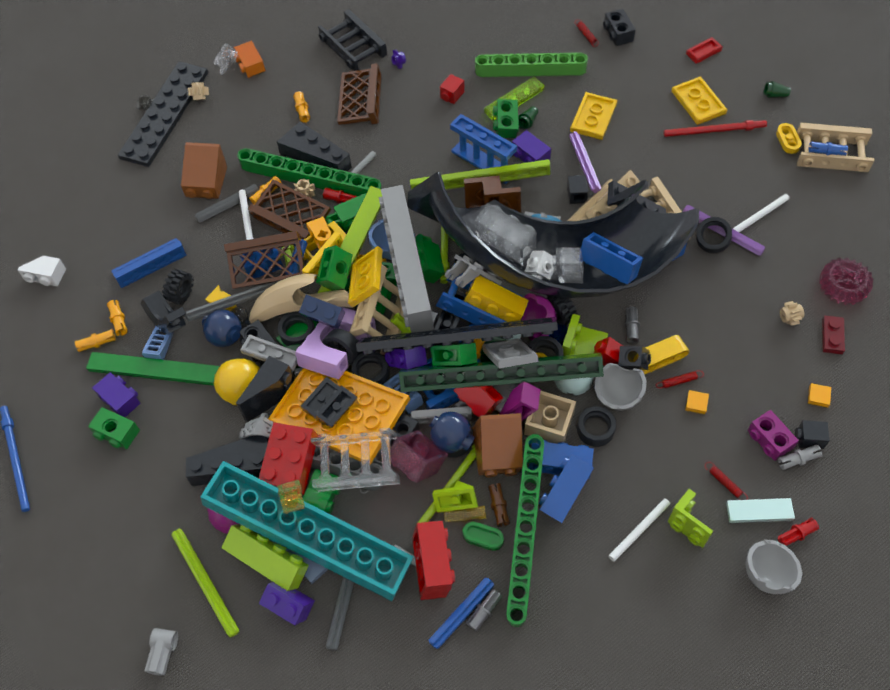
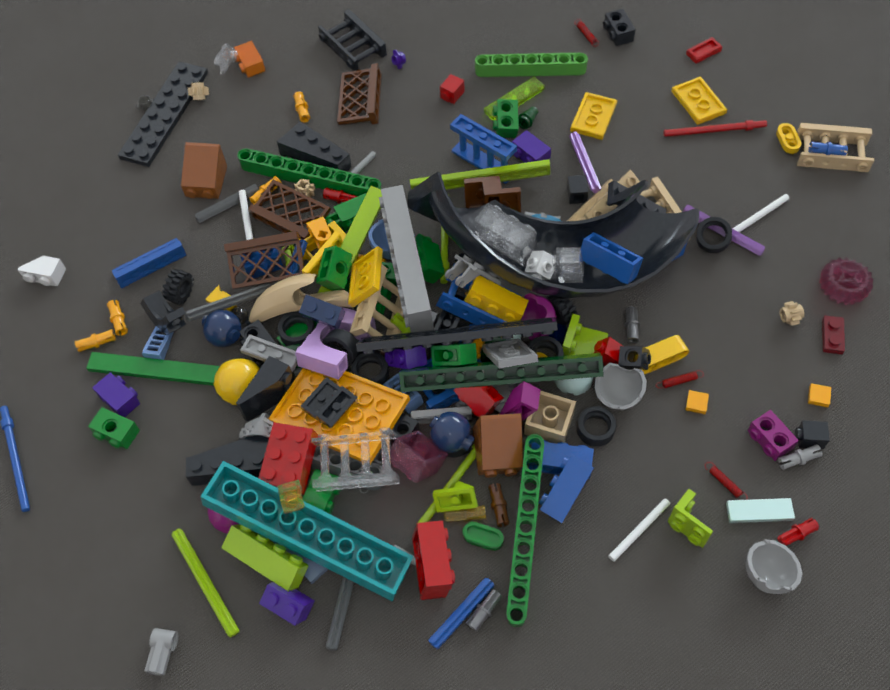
dark green cone [763,81,791,98] -> none

